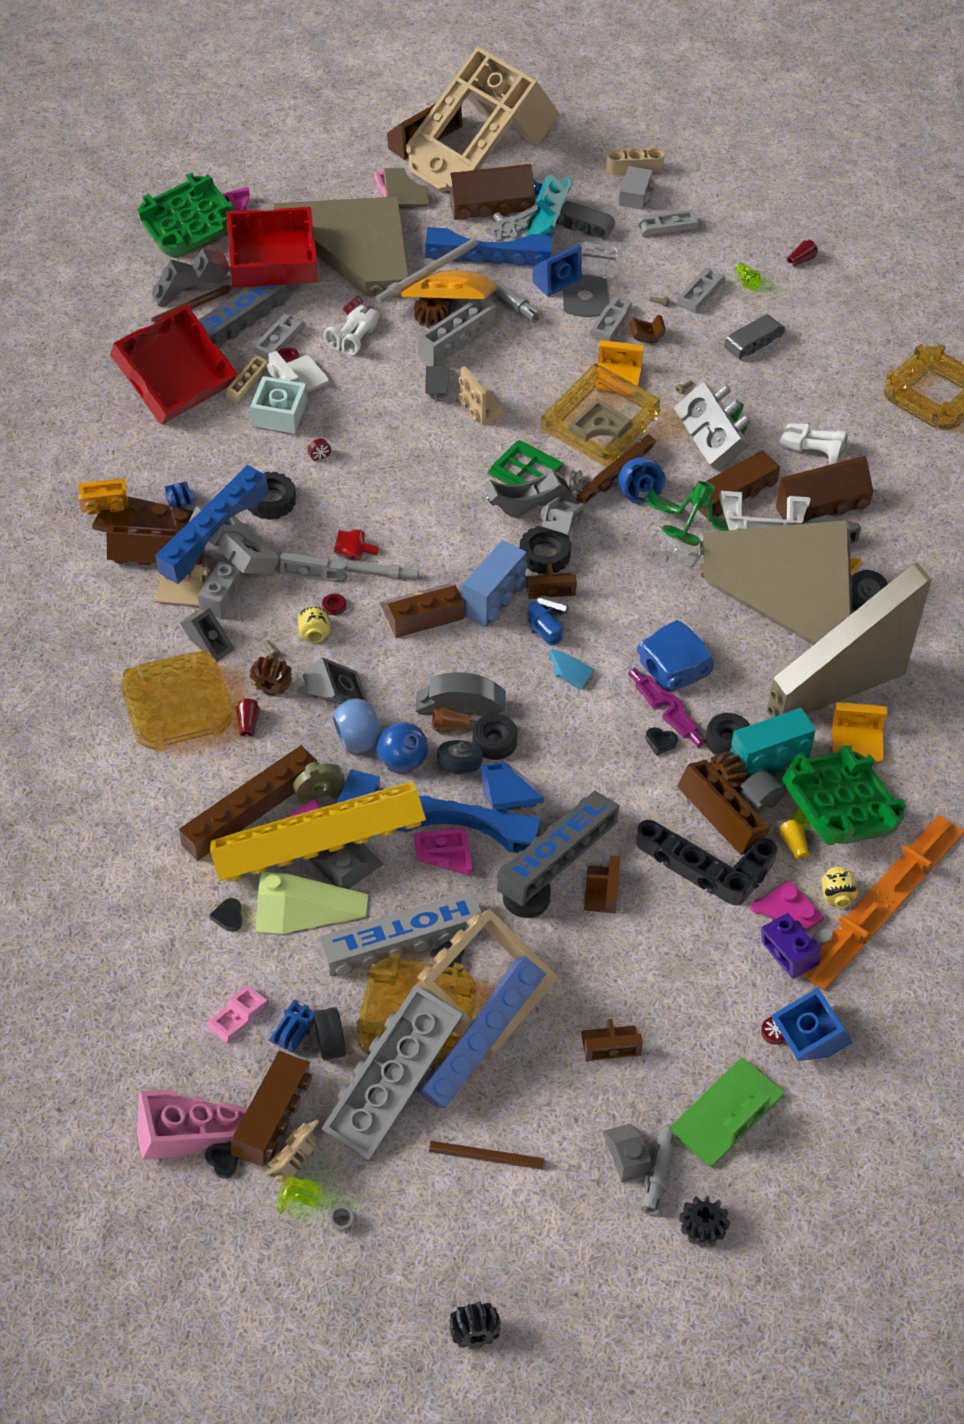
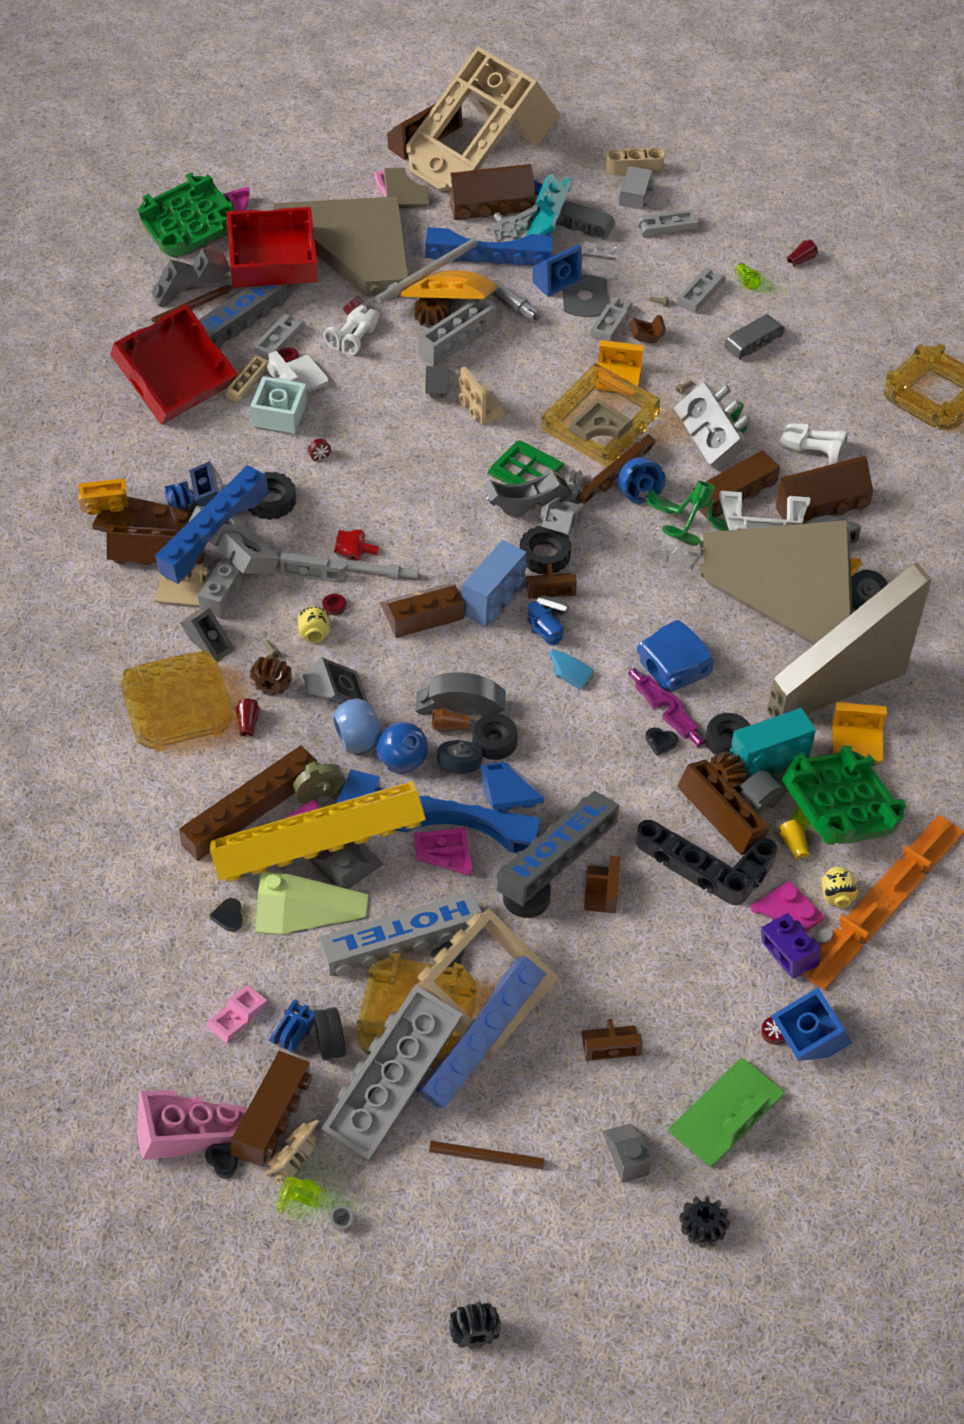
light grey pin [641,1130,676,1216] -> none
none -> dark blue brick [189,461,223,506]

